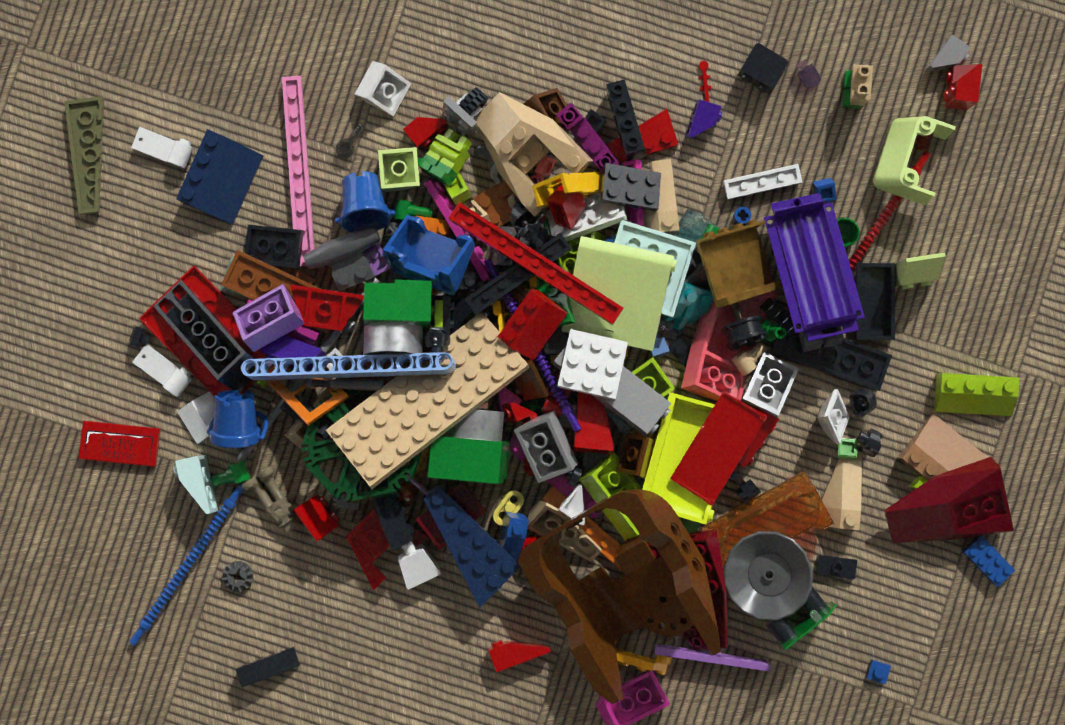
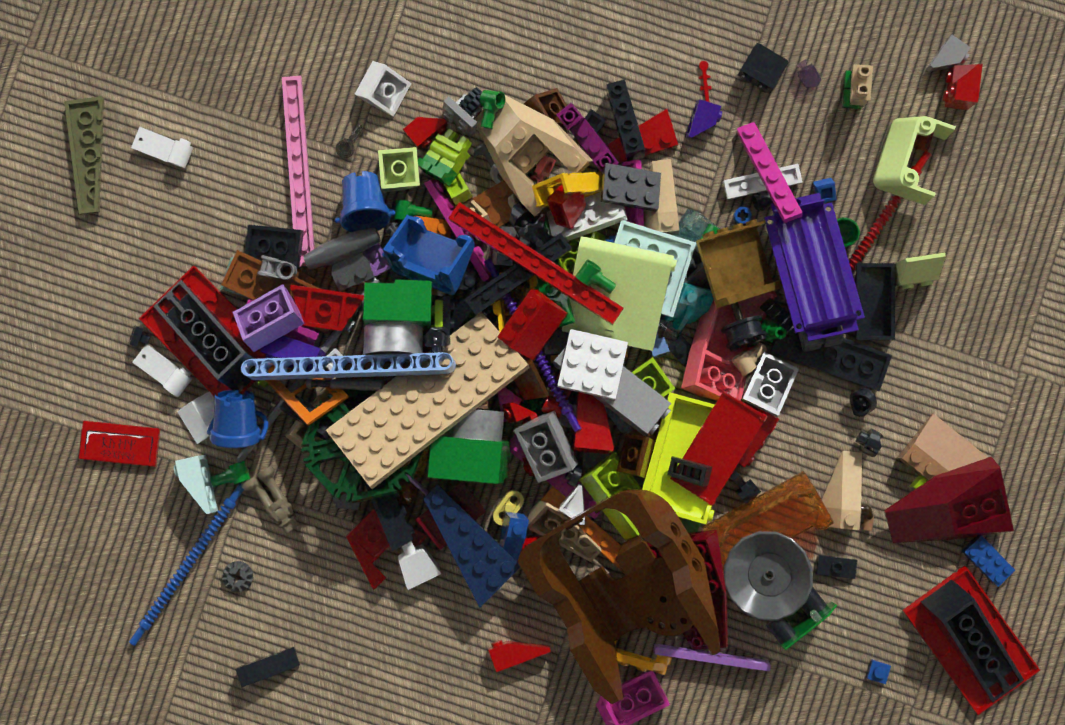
dark blue slope [176,129,264,225] -> none
red slope [294,494,340,541] -> none
white slope [817,389,849,444] -> none
bright green tile [837,438,857,460] -> none
lime slope [934,373,1019,416] -> none
none -> light grey piece [258,255,297,280]
none -> green pin [480,90,506,129]
none -> green pin [576,260,616,294]
none -> pearl dark grey slope [667,456,712,487]
none -> dark pink plate [736,122,803,223]
none -> black cone [752,192,773,211]
none -> arm [861,504,874,531]
none -> piece [902,566,1040,715]

